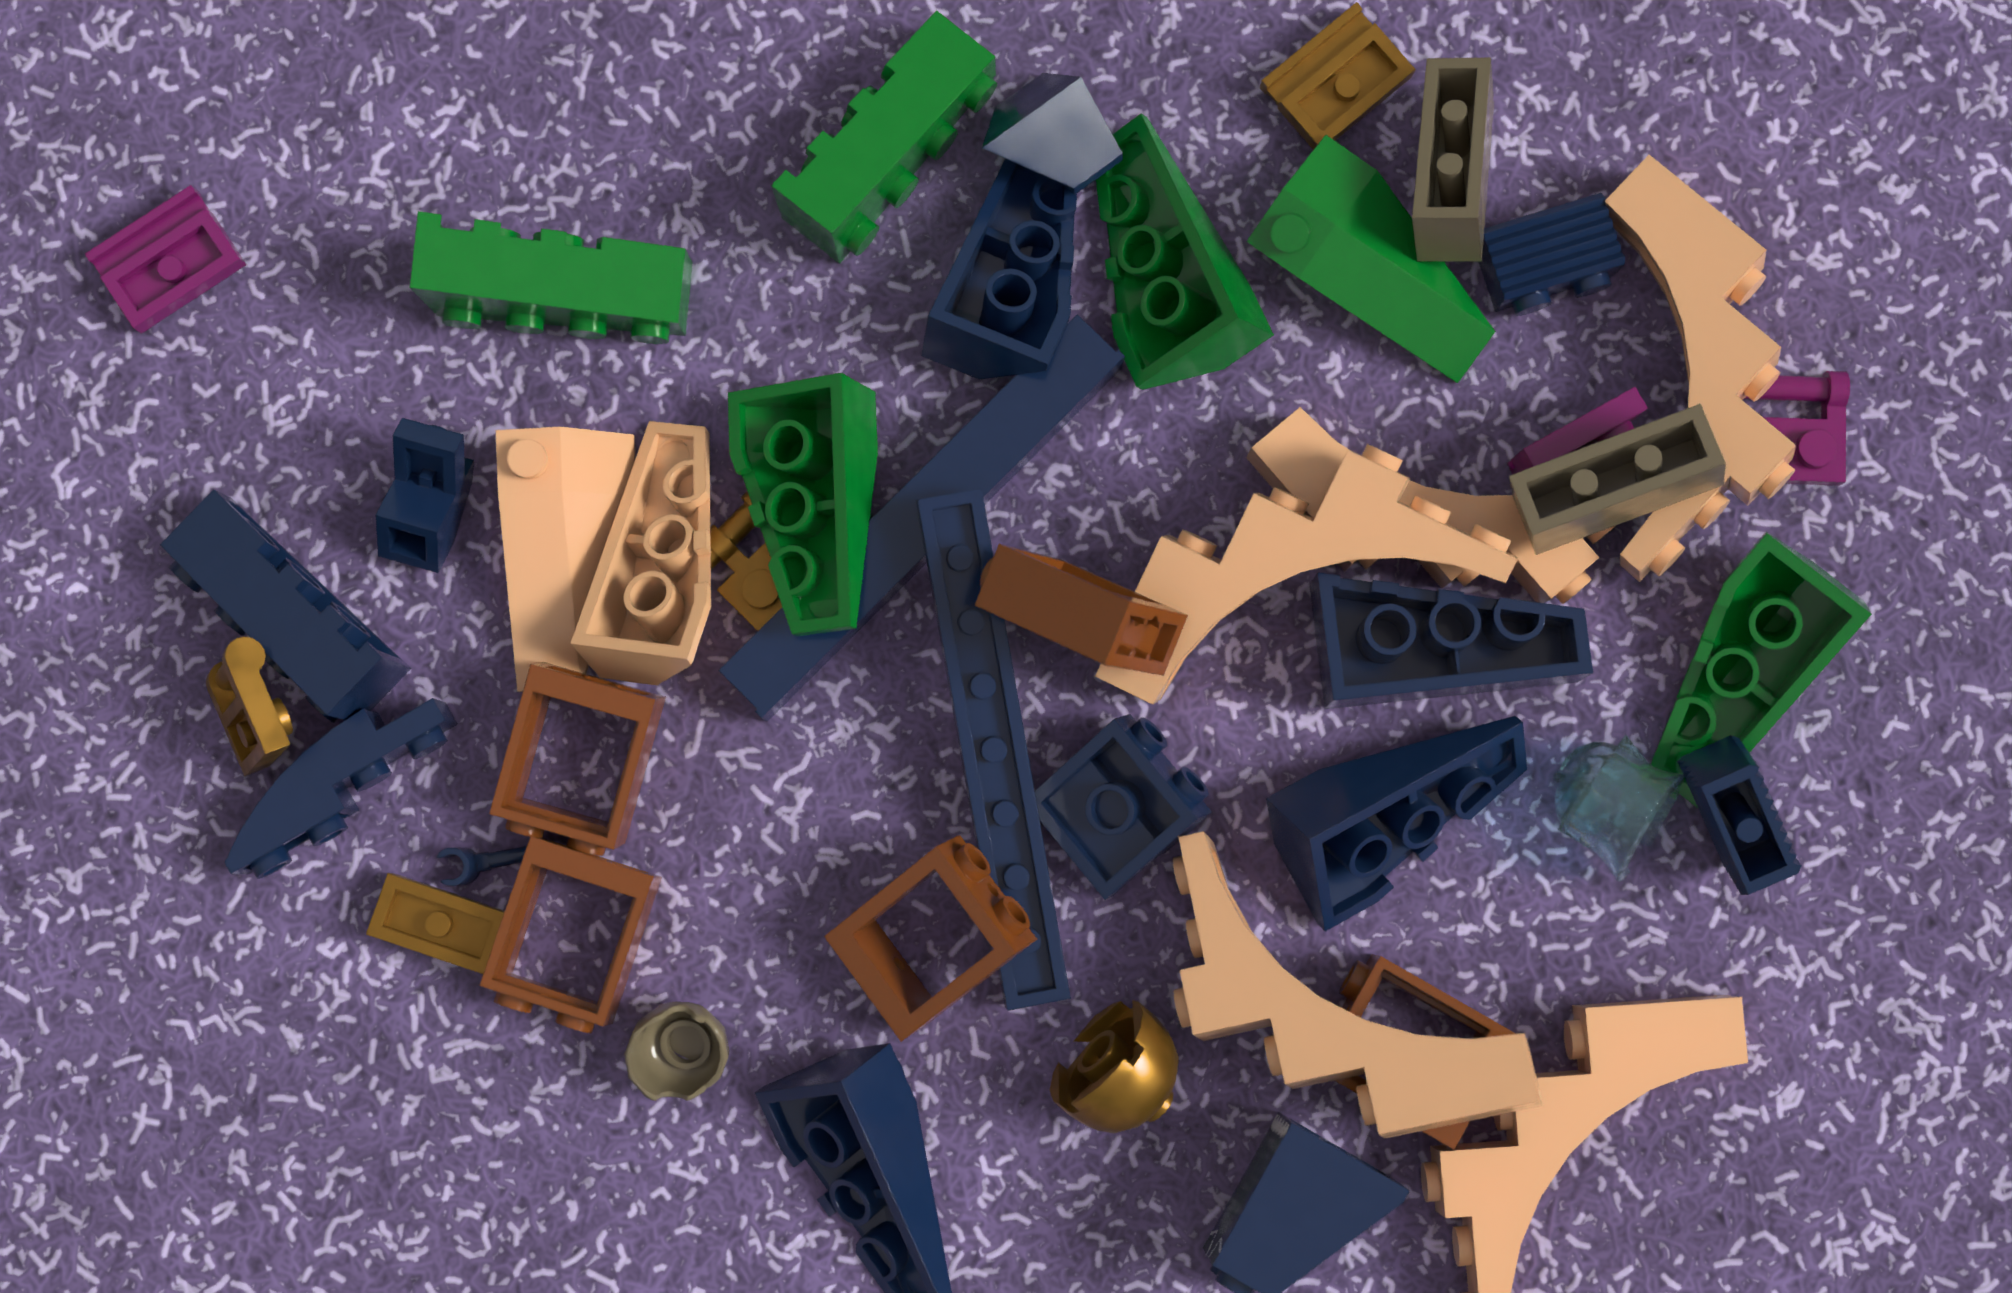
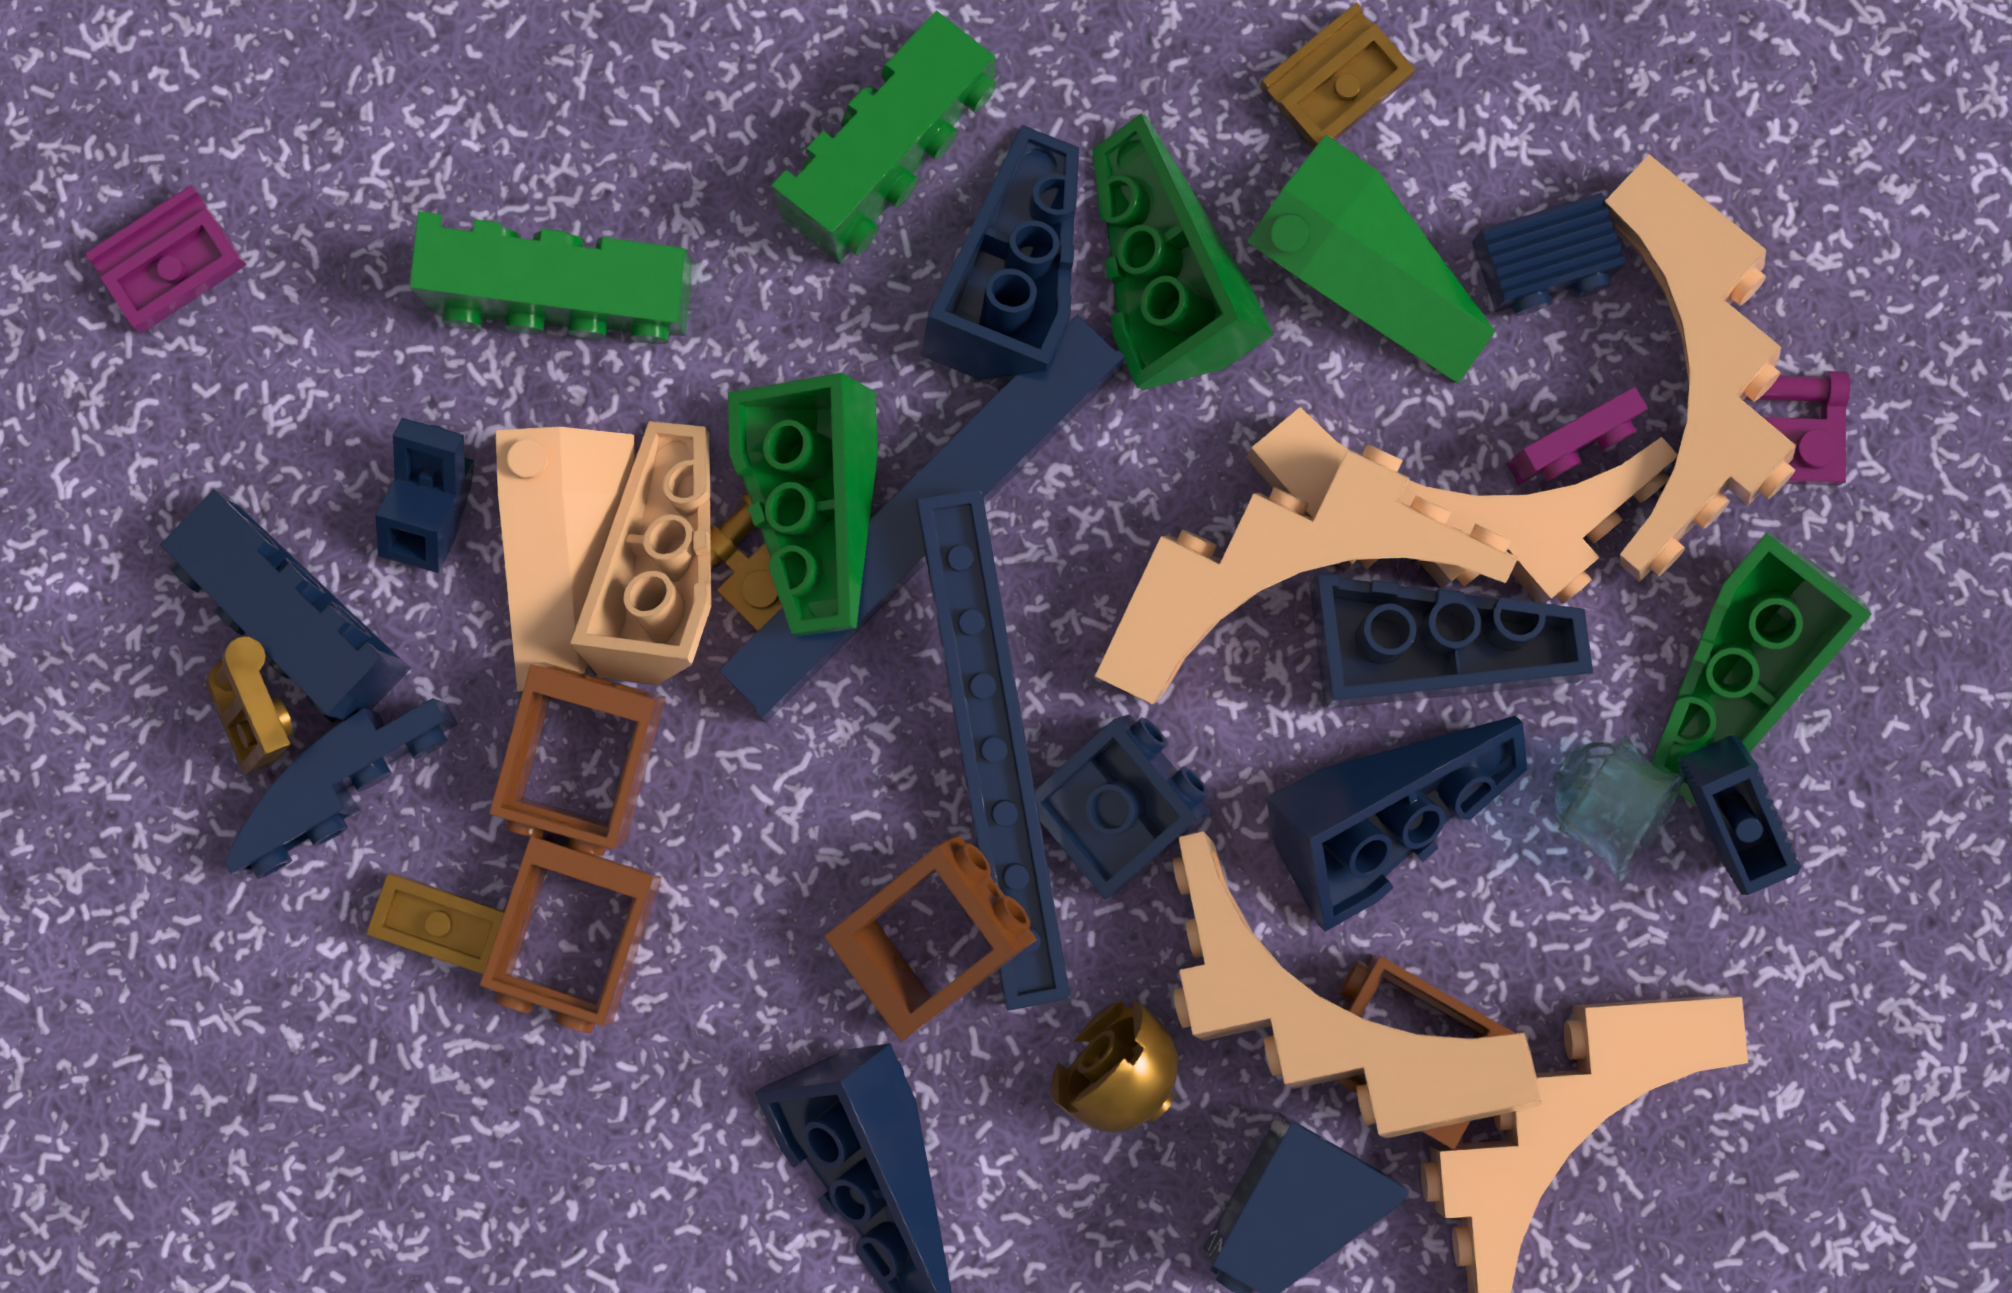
dark blue hand [436,846,527,886] -> none
dark tan hair [624,1001,730,1101] -> none
dark orange window [975,544,1188,676] -> none
slope [982,73,1123,195] -> none
dark tan brick [1412,57,1494,262] -> none
dark tan brick [1509,404,1726,555] -> none

